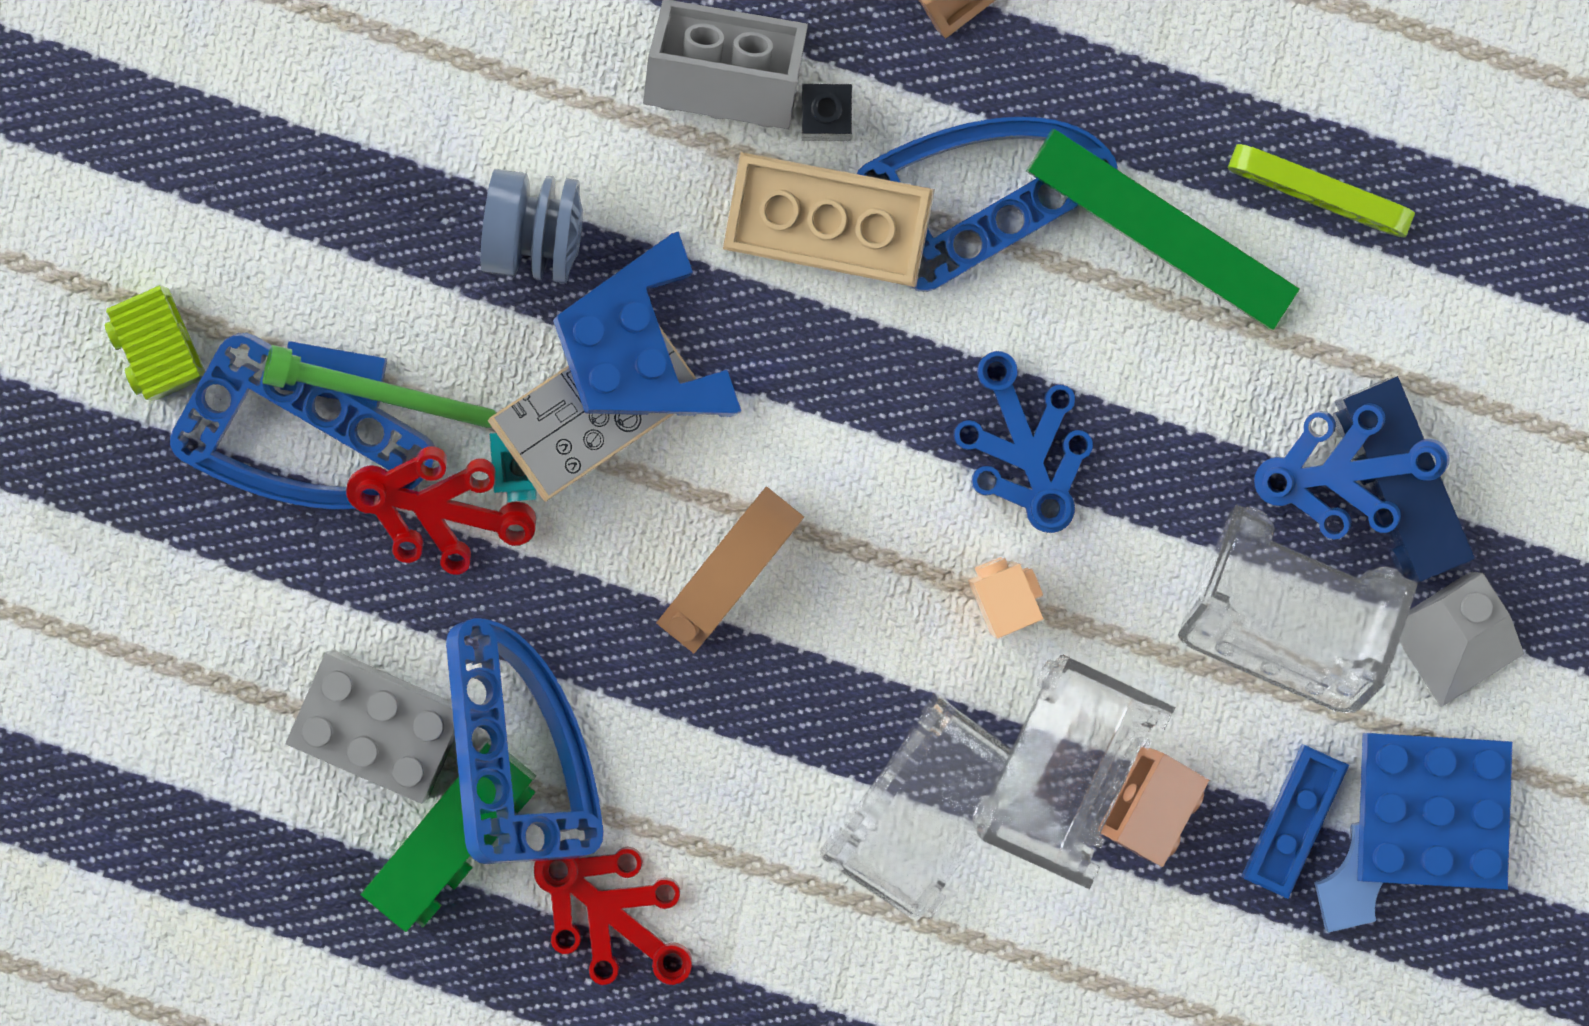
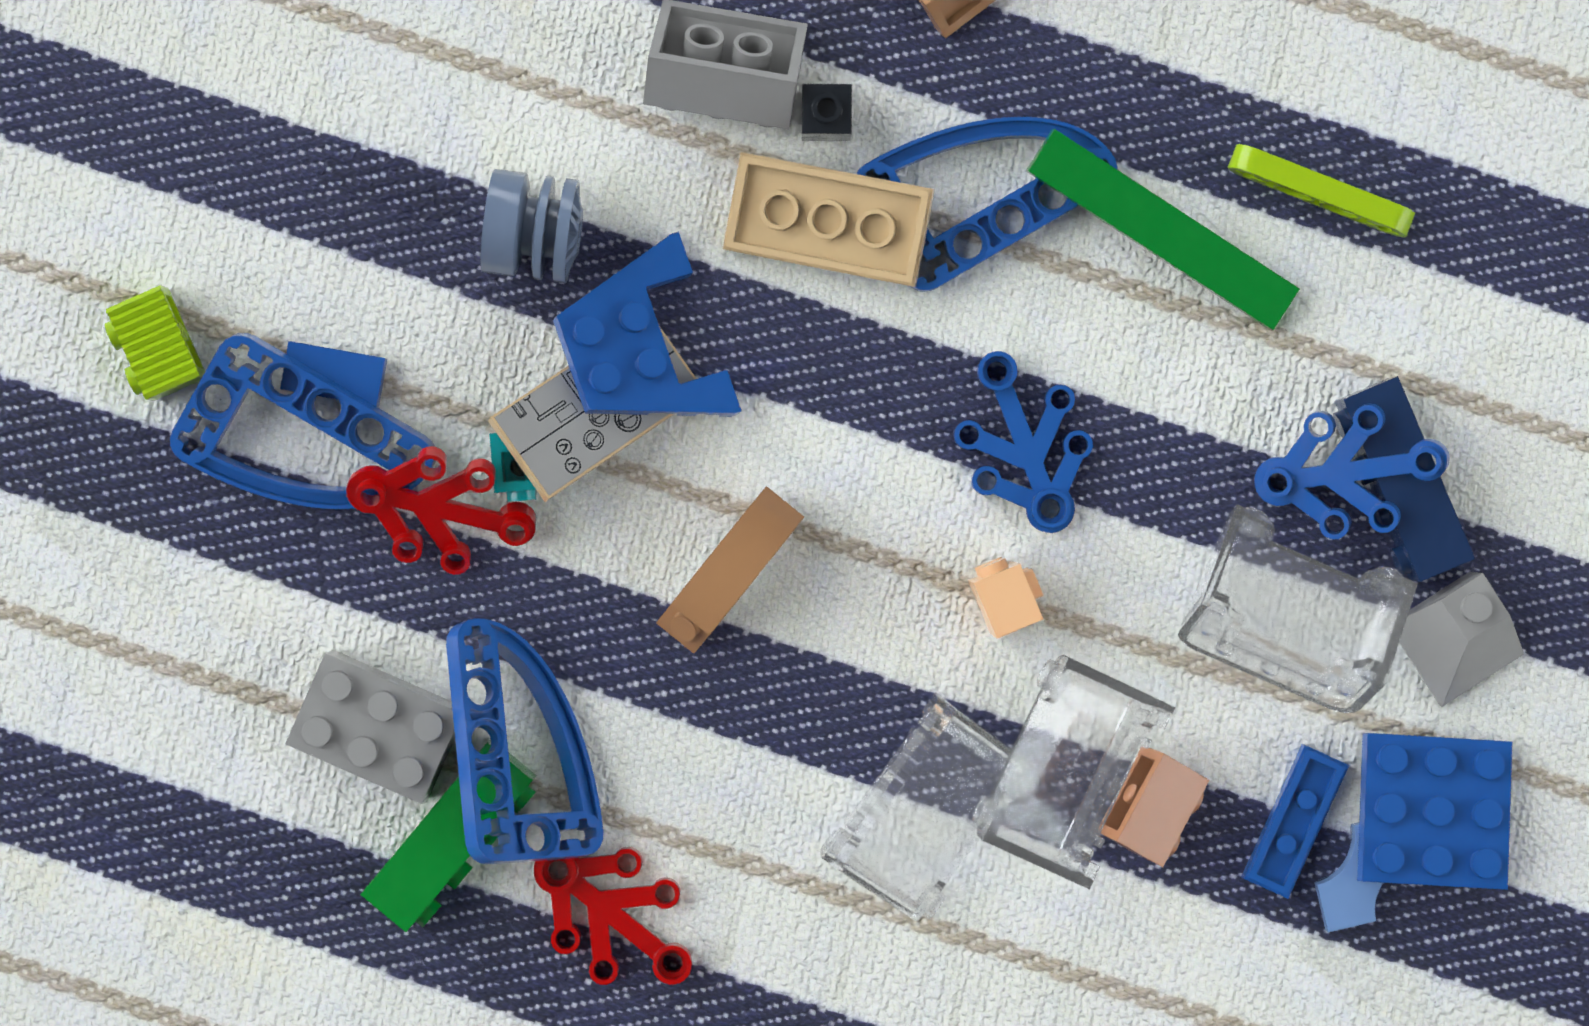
bright green piece [262,345,497,428] -> none

